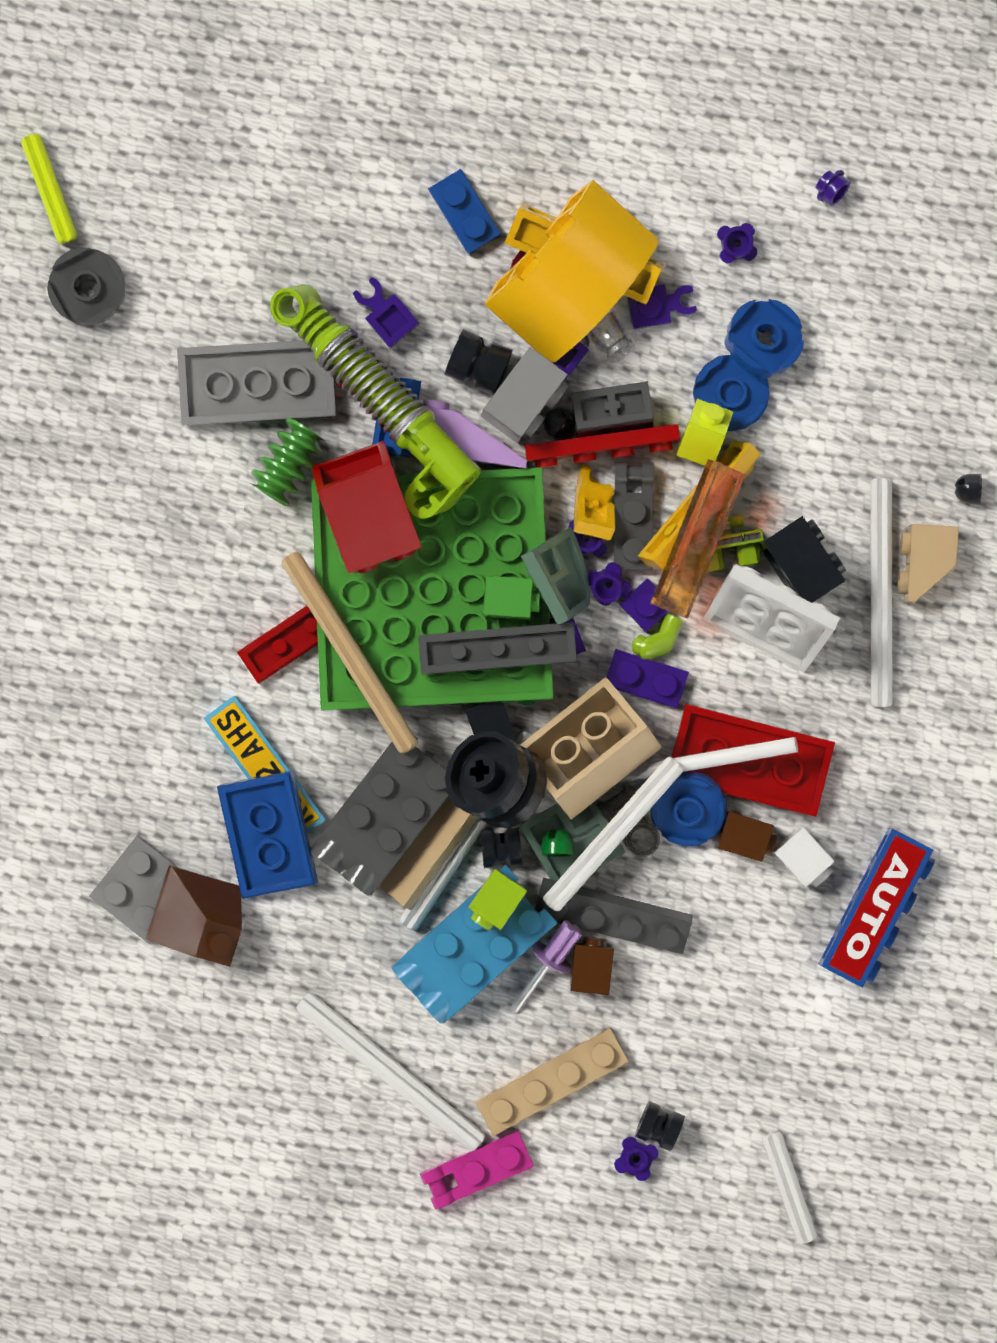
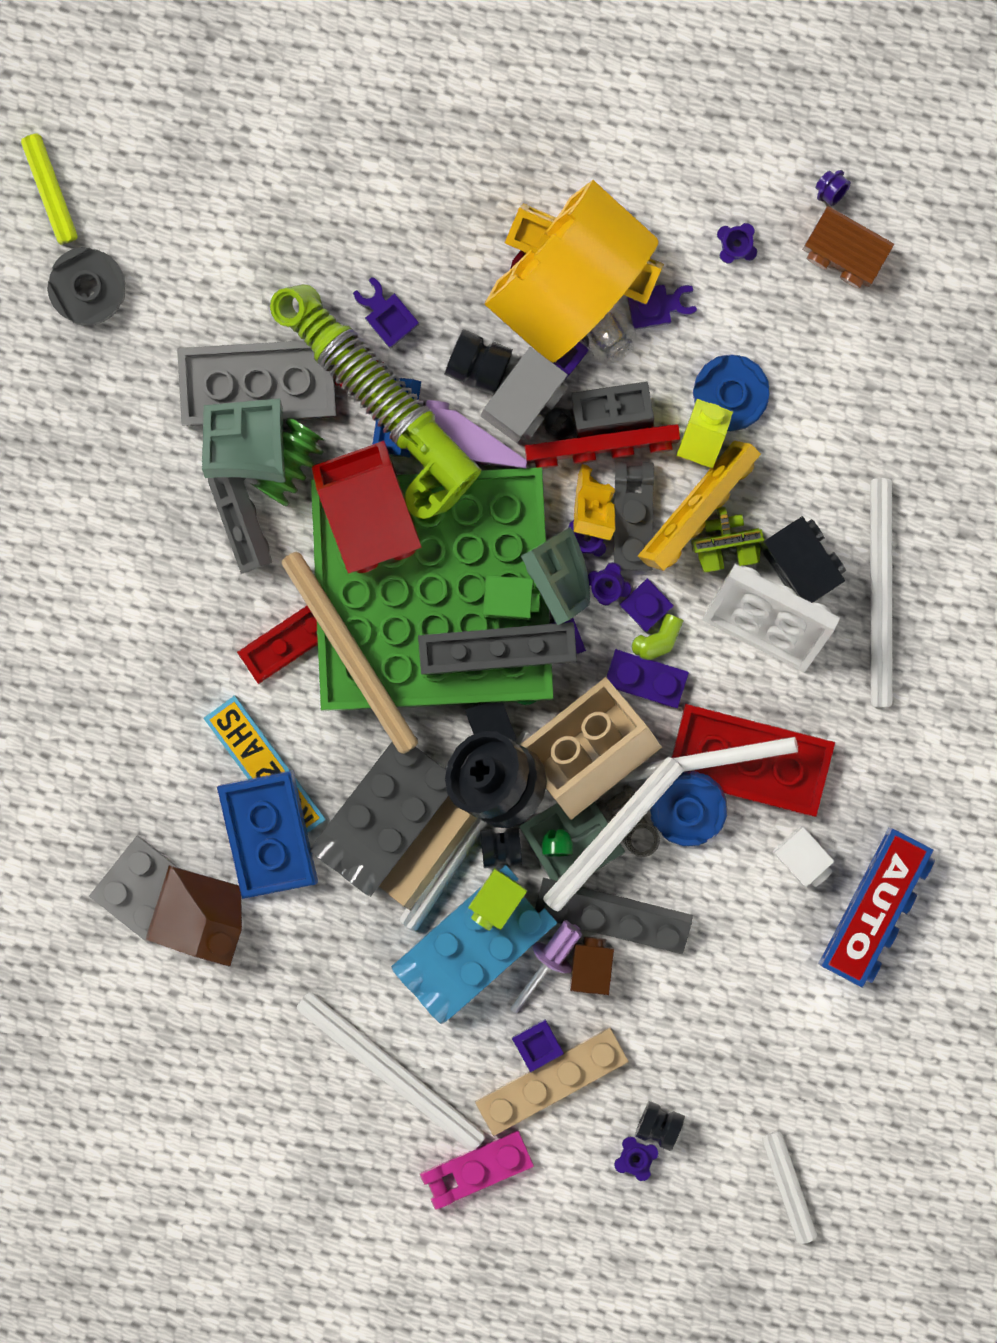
blue plate [428,169,501,256] -> none
clear orange tile [650,459,746,619] -> none
reddish brown brick [716,811,778,862] -> none
blue plate [724,299,804,379] -> none
tan slope [898,524,959,603] -> none
black hinge [955,474,982,505] -> none
none -> sand green plate [202,398,285,483]
none -> dark grey plate [208,477,272,574]
none -> dark purple plate [512,1019,564,1072]
none -> dark orange brick [802,206,894,289]

